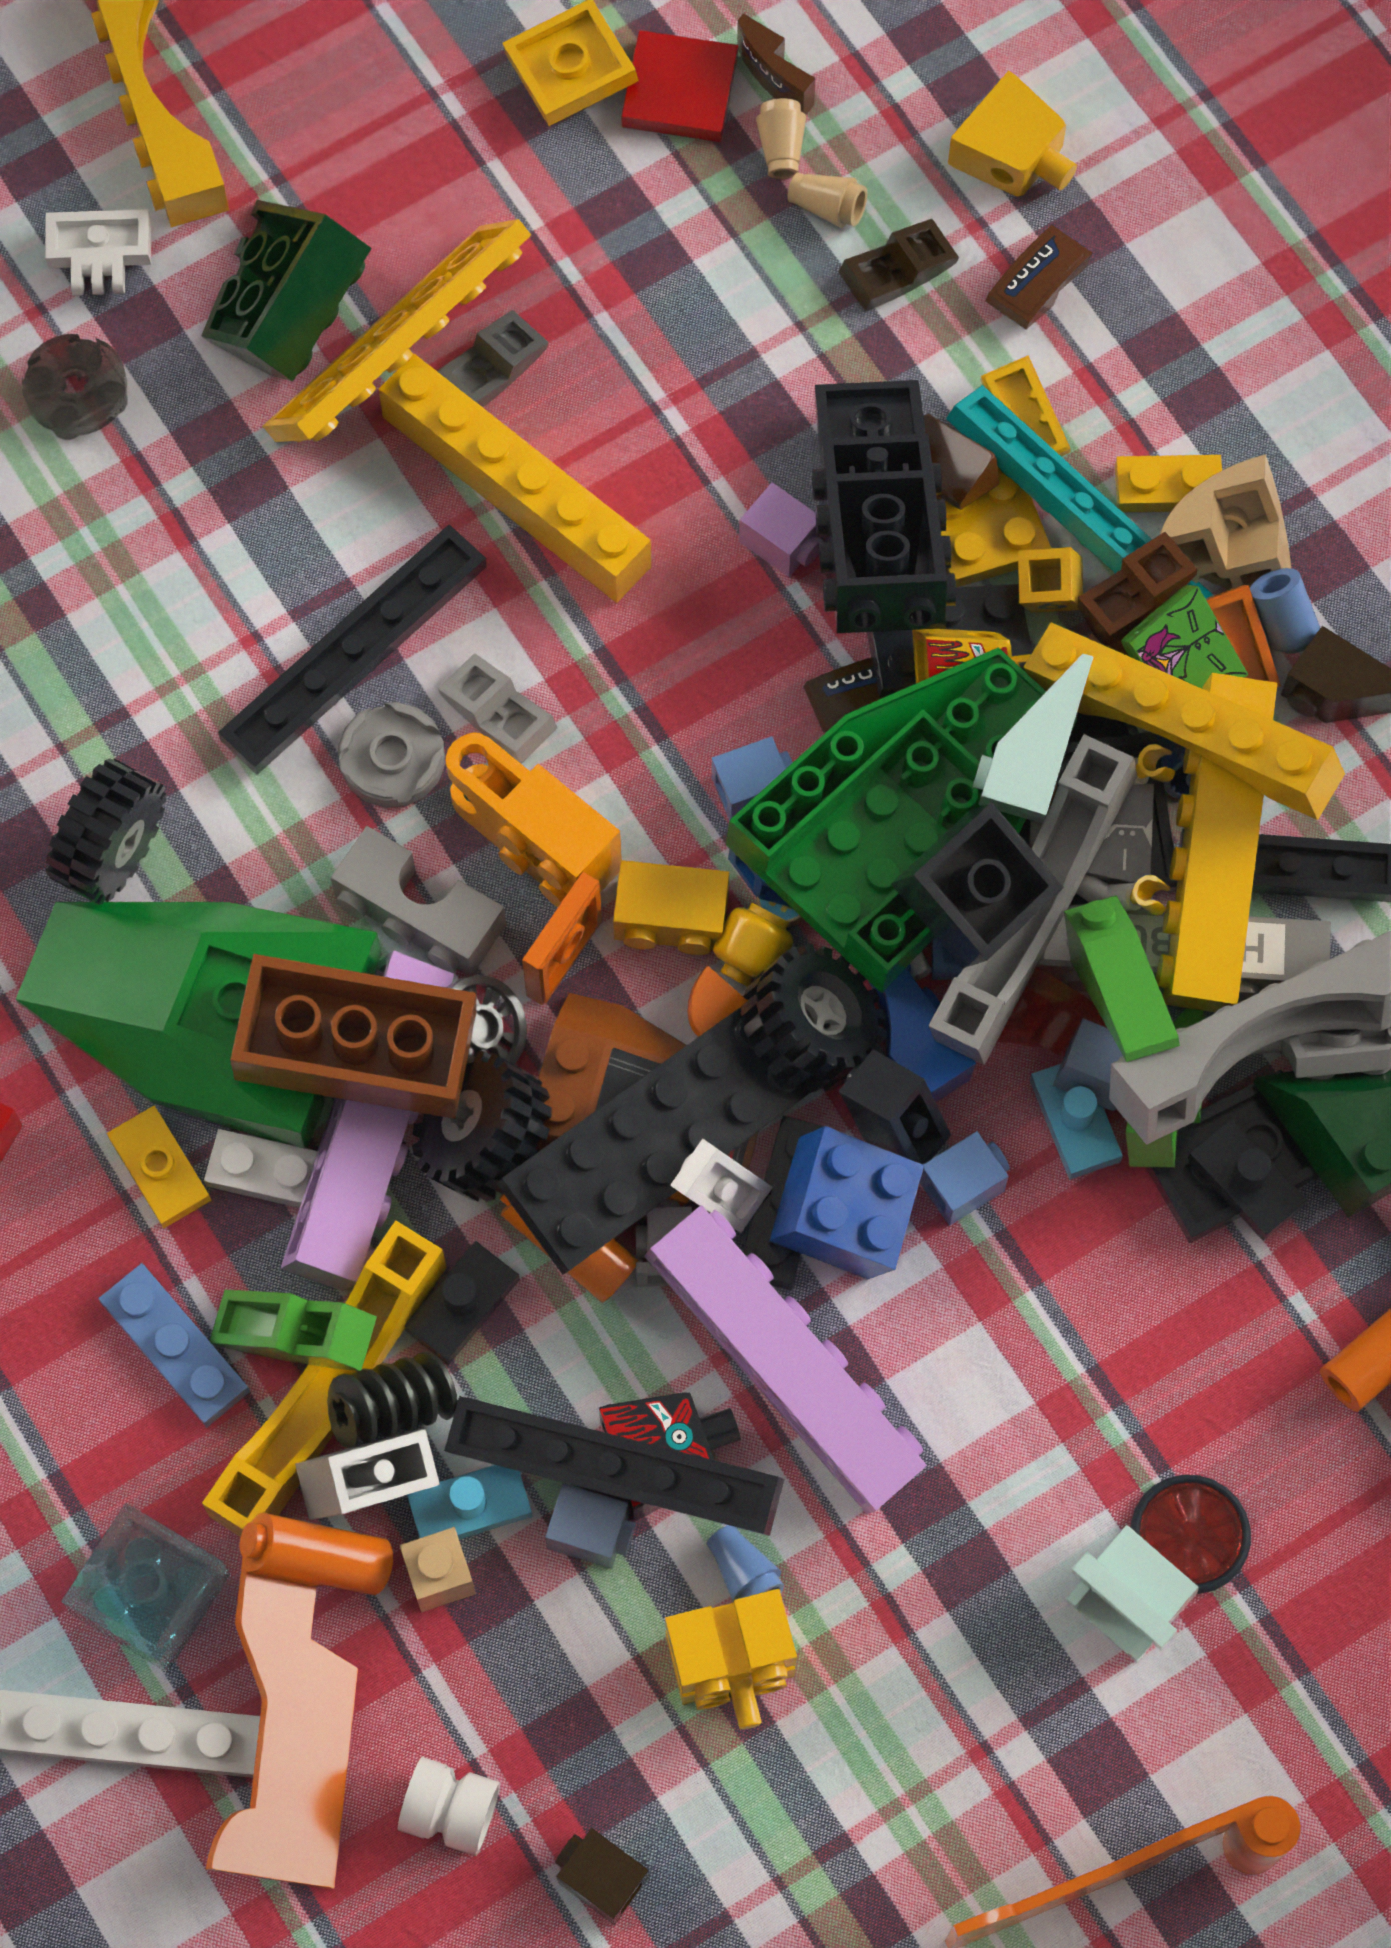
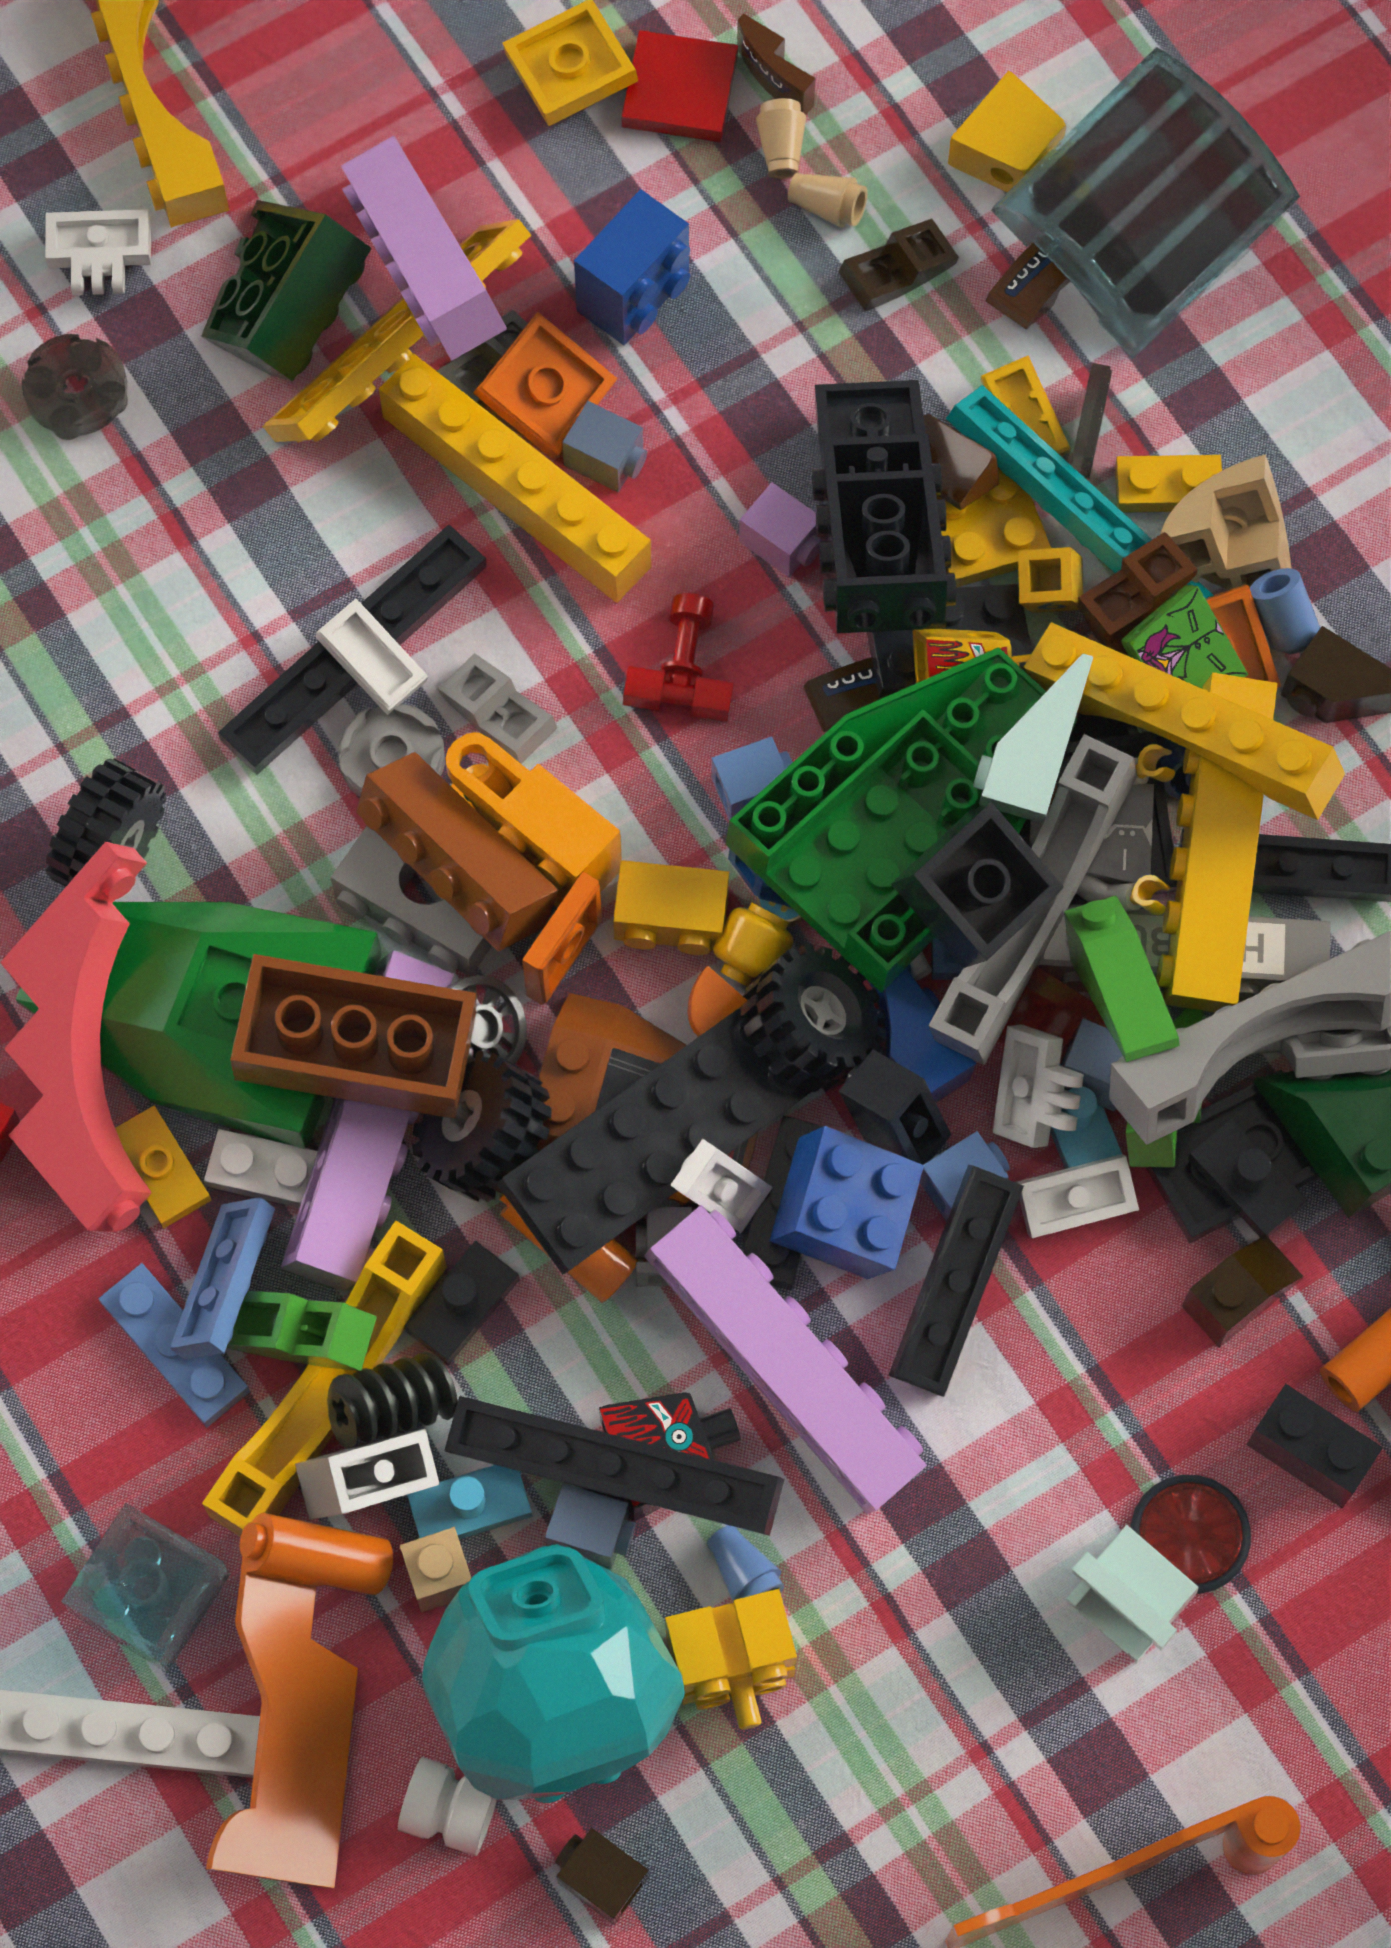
none -> coral arch [0,842,152,1232]
none -> medium blue plate [170,1197,275,1360]
none -> white tile [315,599,428,715]
none -> lavender brick [341,136,507,361]
none -> dark orange brick [356,752,558,952]
none -> teal rock [422,1544,685,1803]
none -> orange tile [473,312,618,460]
none -> sand blue brick [562,401,647,492]
none -> blue brick [574,189,691,346]
none -> red bar [622,593,734,722]
none -> black tile [888,1165,1024,1397]
none -> windscreen [991,47,1300,359]
none -> white hinge [993,1025,1084,1148]
none -> white plate [1016,1154,1139,1238]
none -> clear smoke tile [1071,363,1113,479]
none -> dark brown slope [1182,1237,1304,1348]
none -> black brick [1246,1383,1383,1508]

